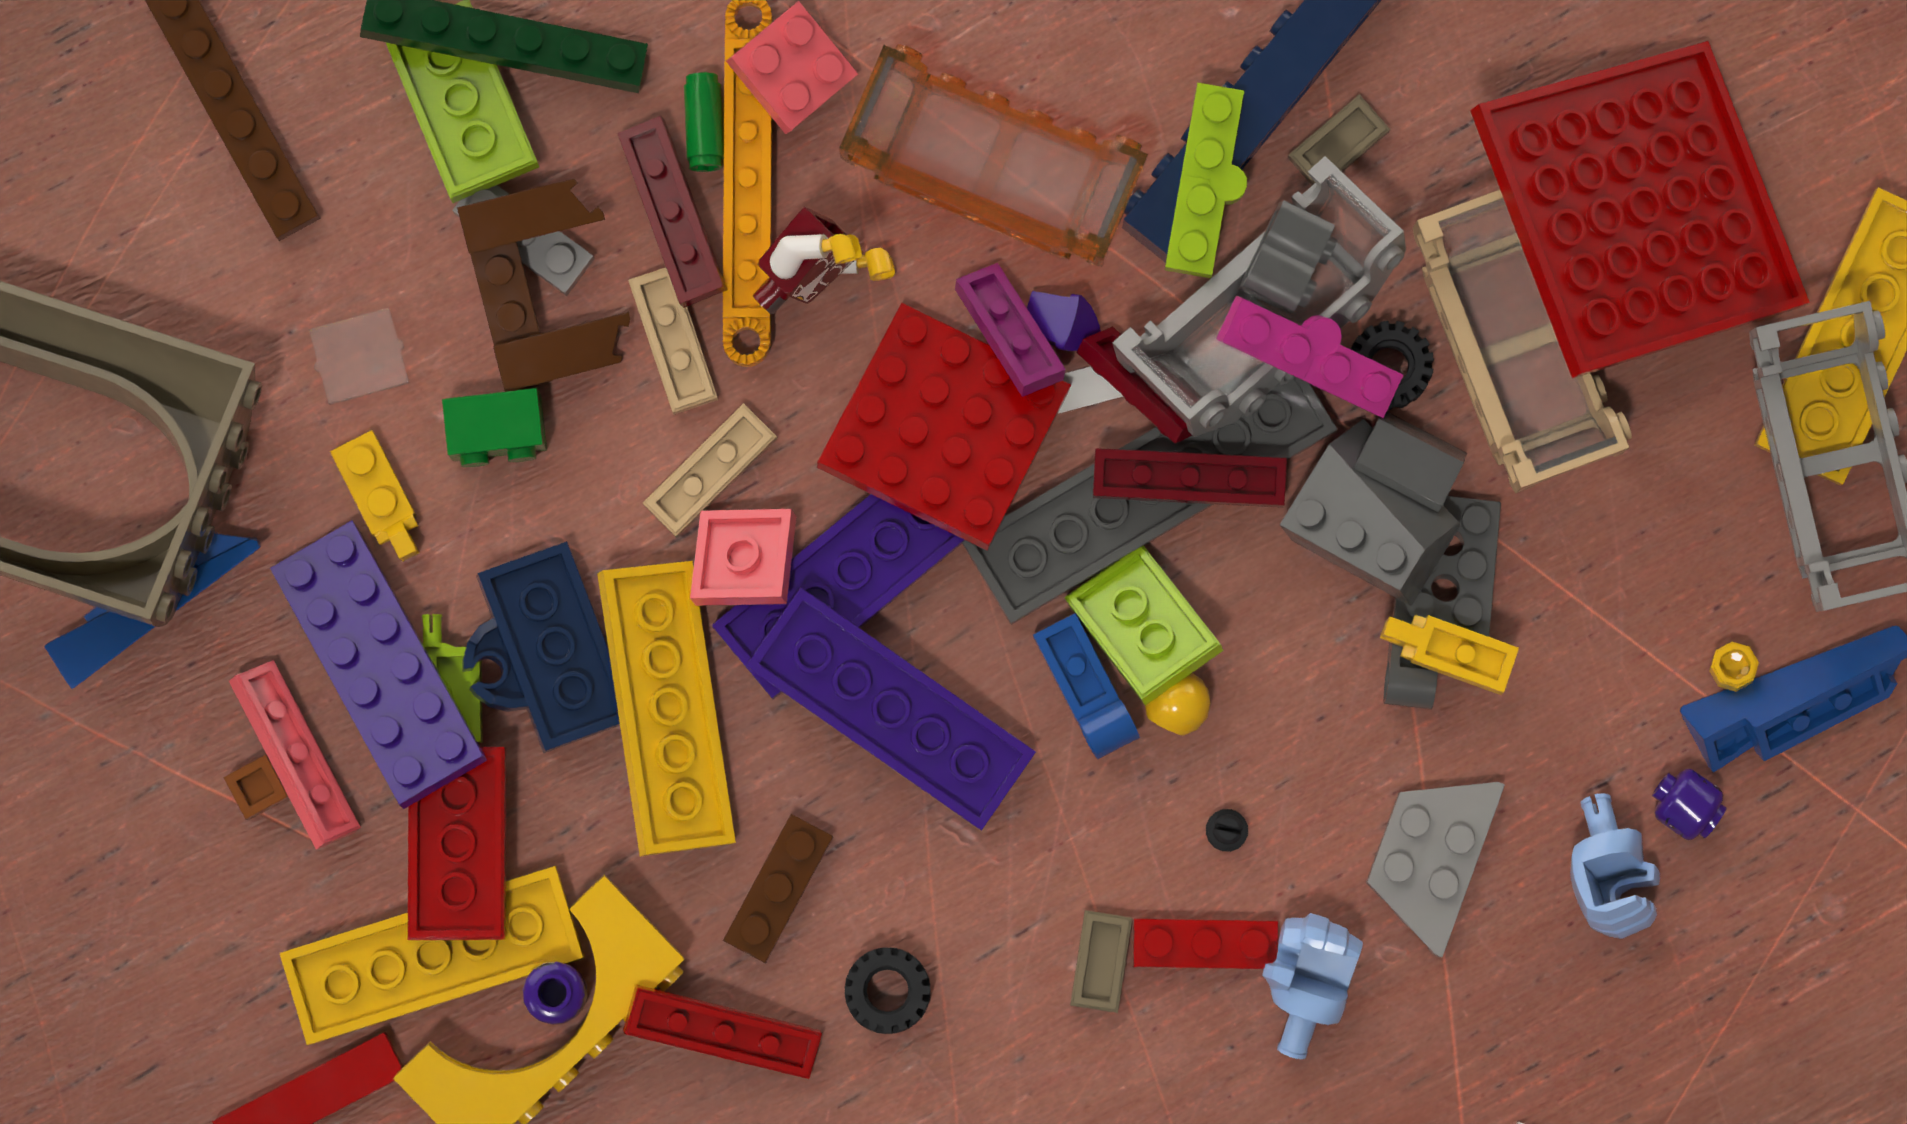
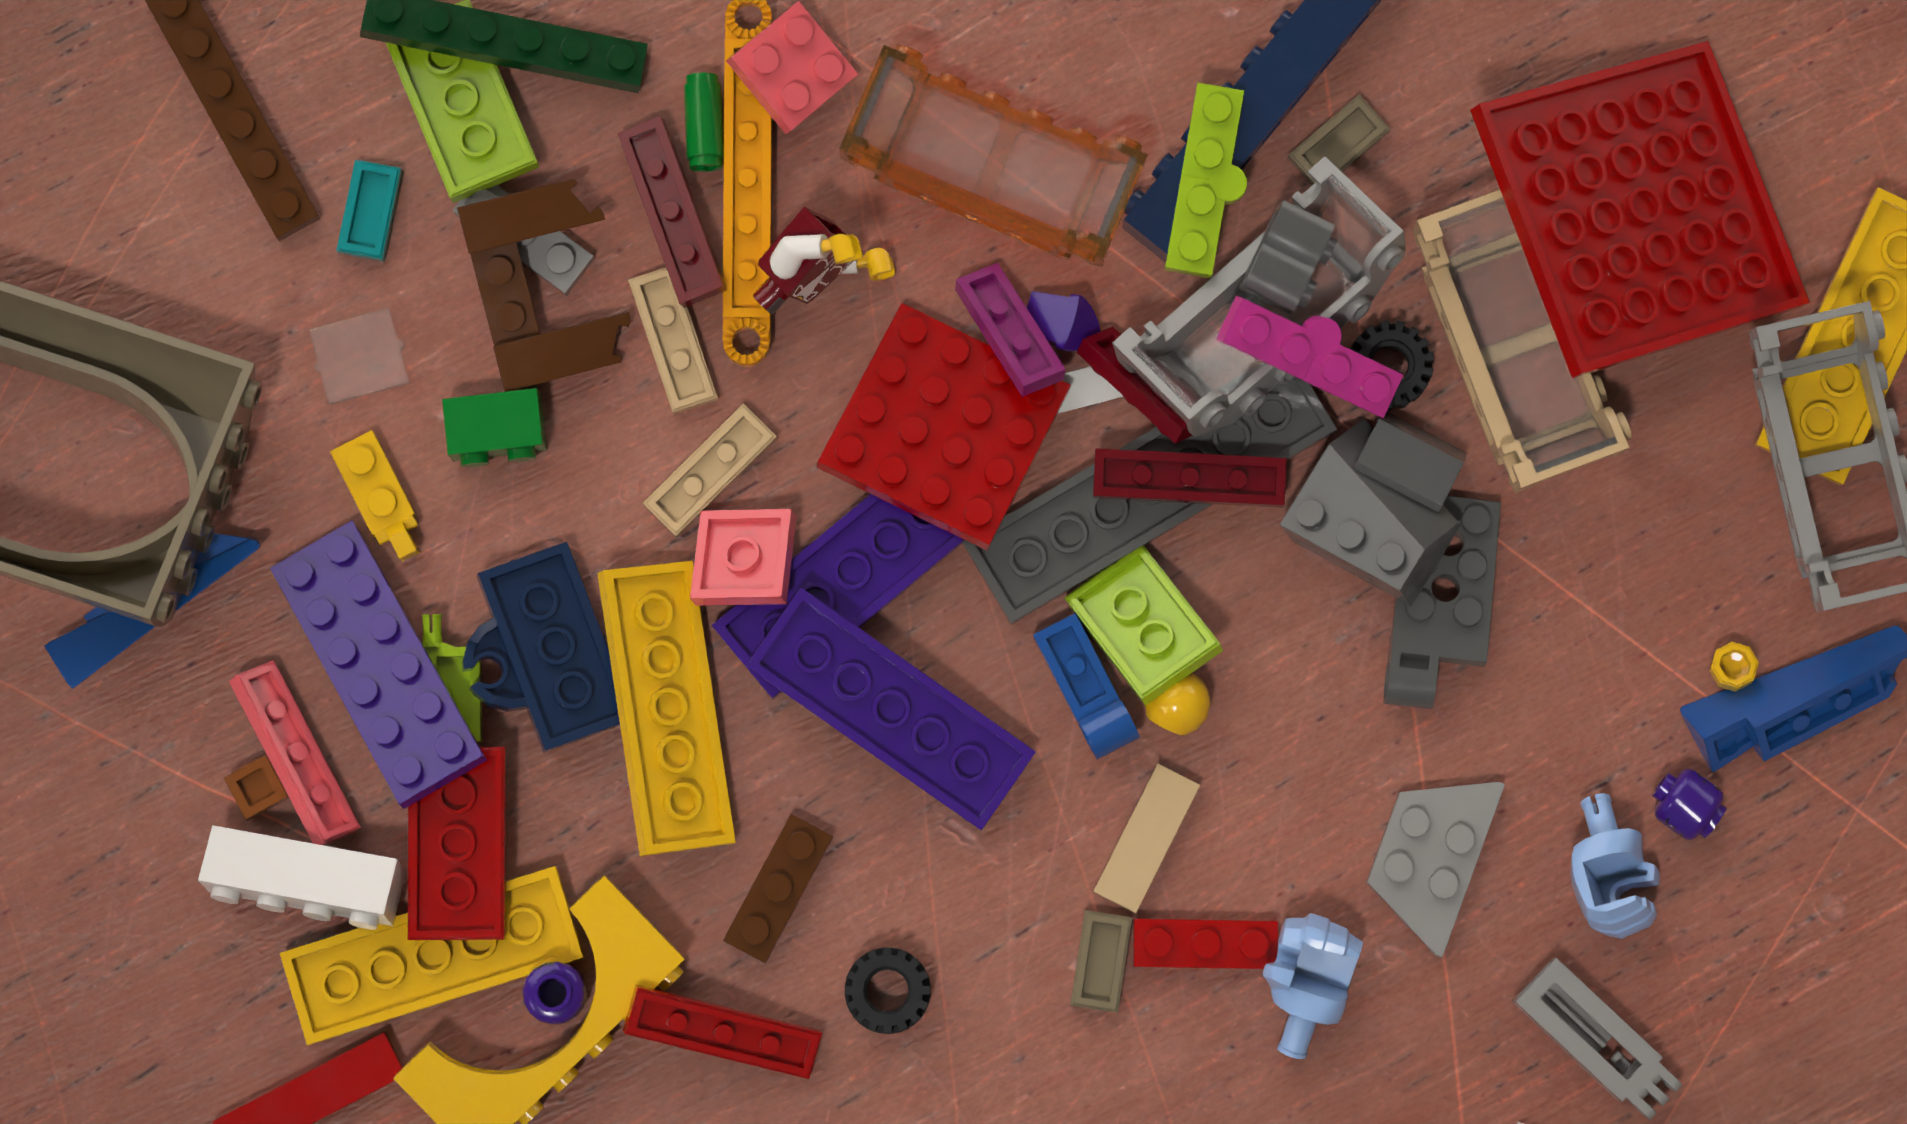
black piece [1206,809,1248,852] -> none
yellow hinge [1380,615,1519,695] -> none
none -> white brick [198,825,406,930]
none -> teal tile [336,160,403,262]
none -> tan tile [1093,764,1200,914]
none -> light grey hinge [1512,958,1683,1121]

